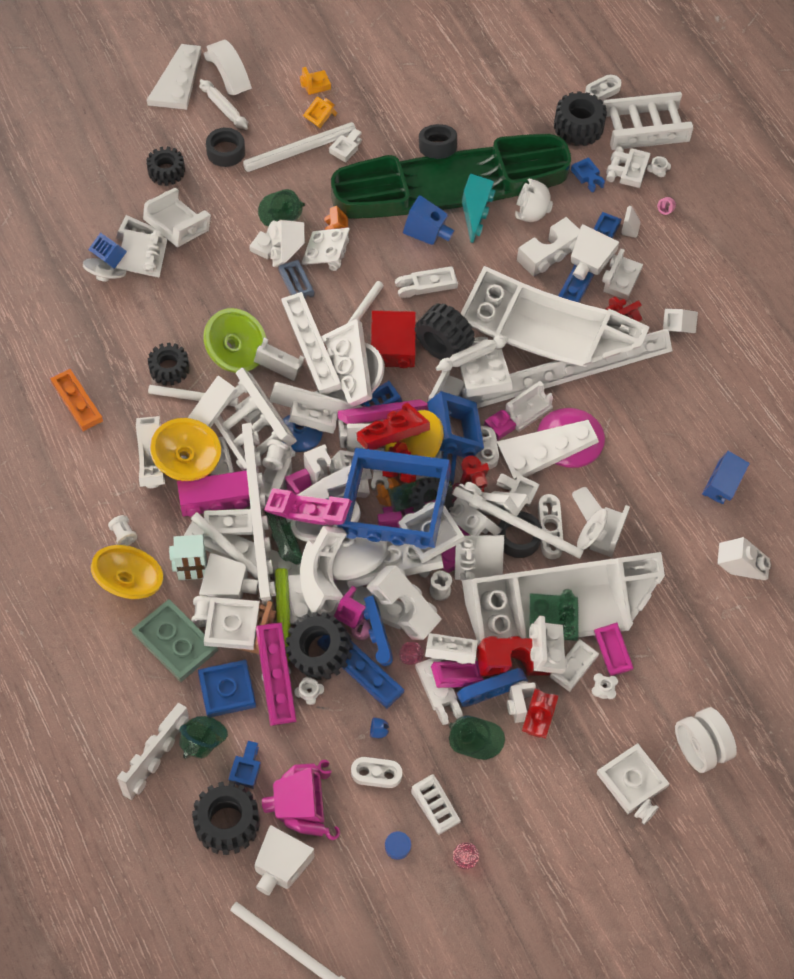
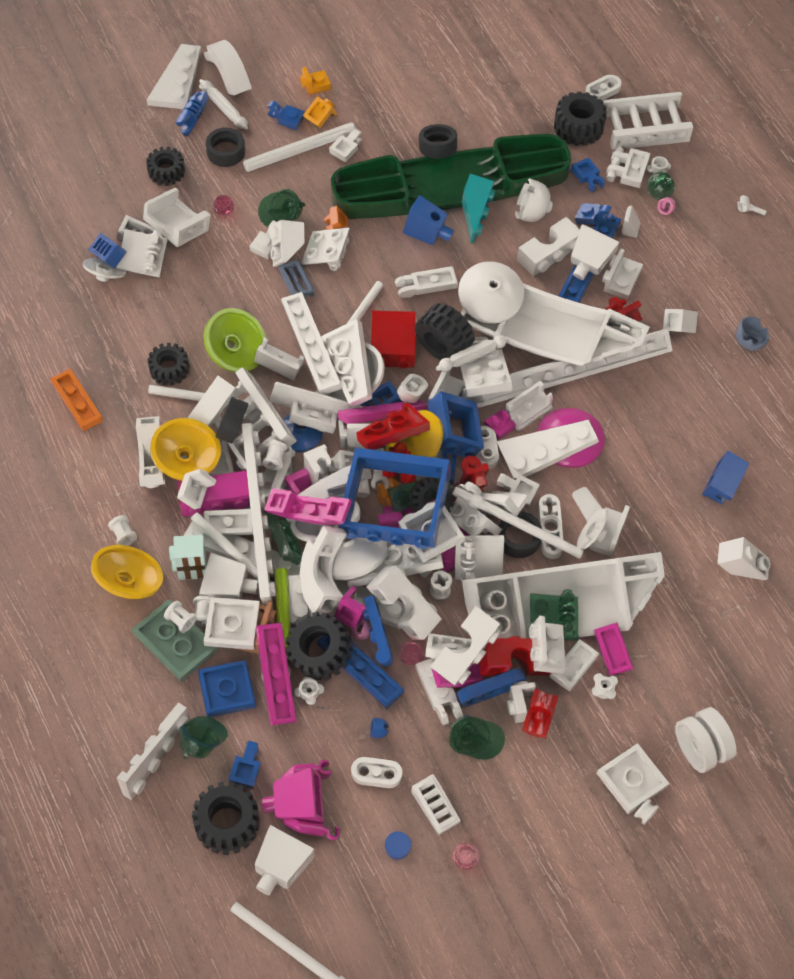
none -> white bush [164,601,197,633]
none -> blue hinge [175,91,209,136]
none -> white bracket [177,469,216,510]
none -> clear pink plate [213,195,234,215]
none -> black tyre [215,397,248,444]
none -> blue plate [268,101,305,130]
none -> white plate [397,374,428,403]
none -> white arch [430,606,501,686]
none -> white dish [458,262,524,324]
none -> blue plate [575,203,614,225]
none -> clear green piece [647,171,676,200]
none -> sand blue hair [736,316,769,351]
none -> white hand [737,195,766,215]

